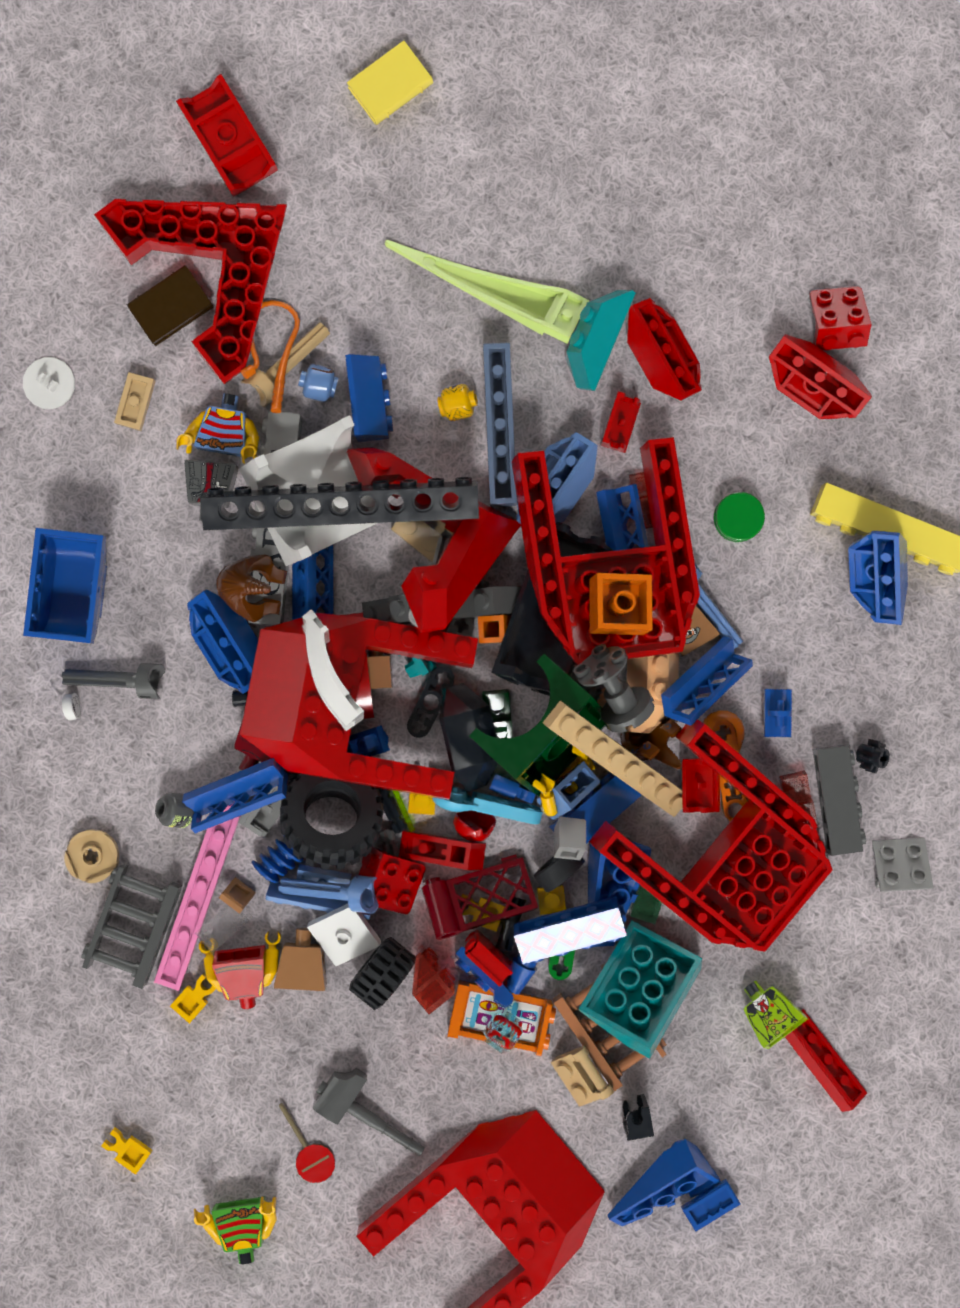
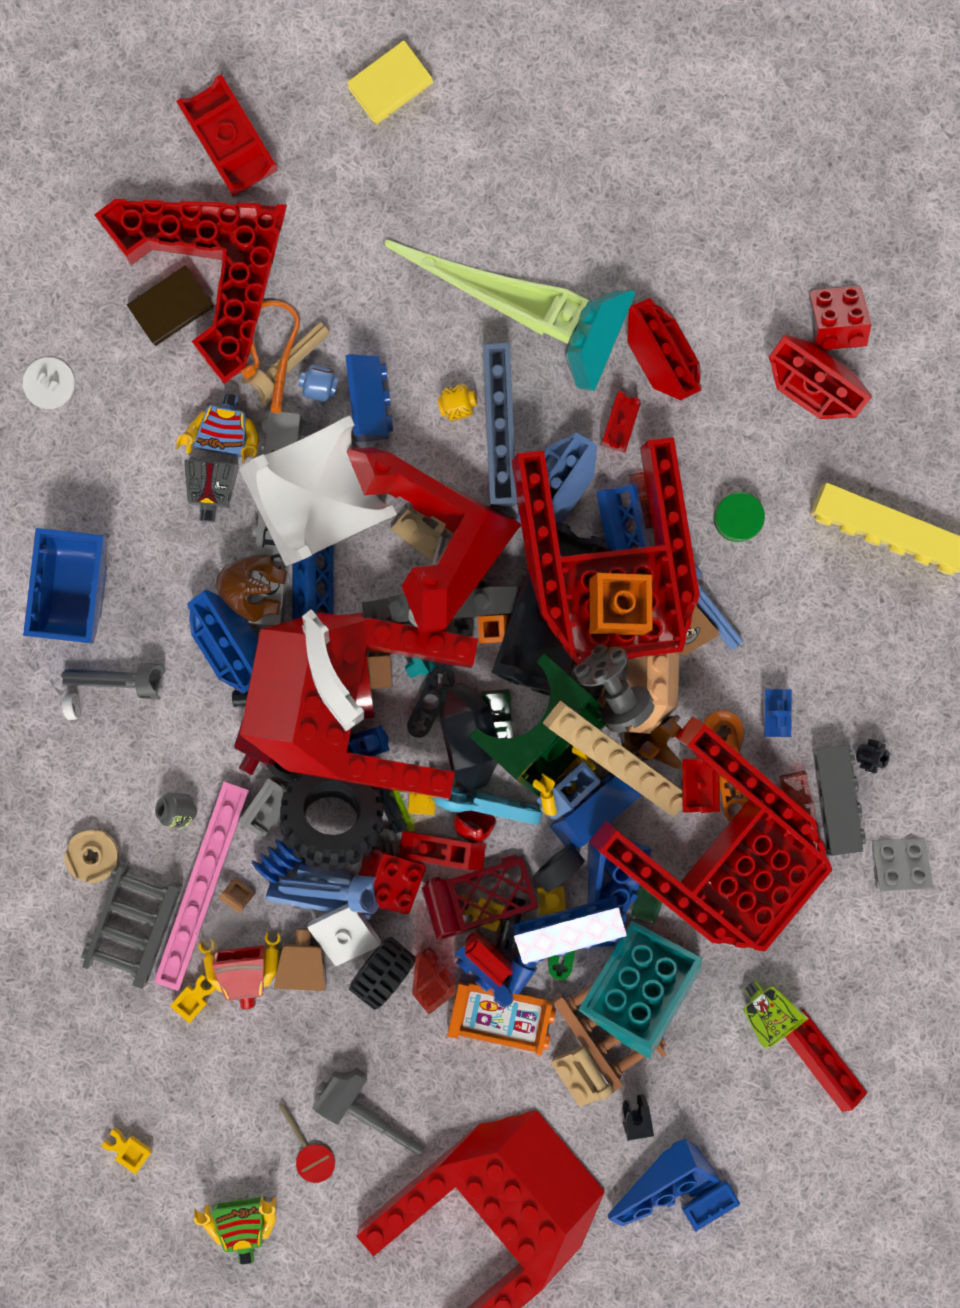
tan plate [114,372,156,431] -> none
blue fence [182,758,288,833] -> none
black brick [200,477,479,531] -> none
clear light blue head [483,1011,523,1053] -> none
blue bar [489,774,536,804] -> none
light grey panel [554,817,586,860] -> none
blue fence [661,636,753,726] -> none
blue wedge [848,531,908,625] -> none

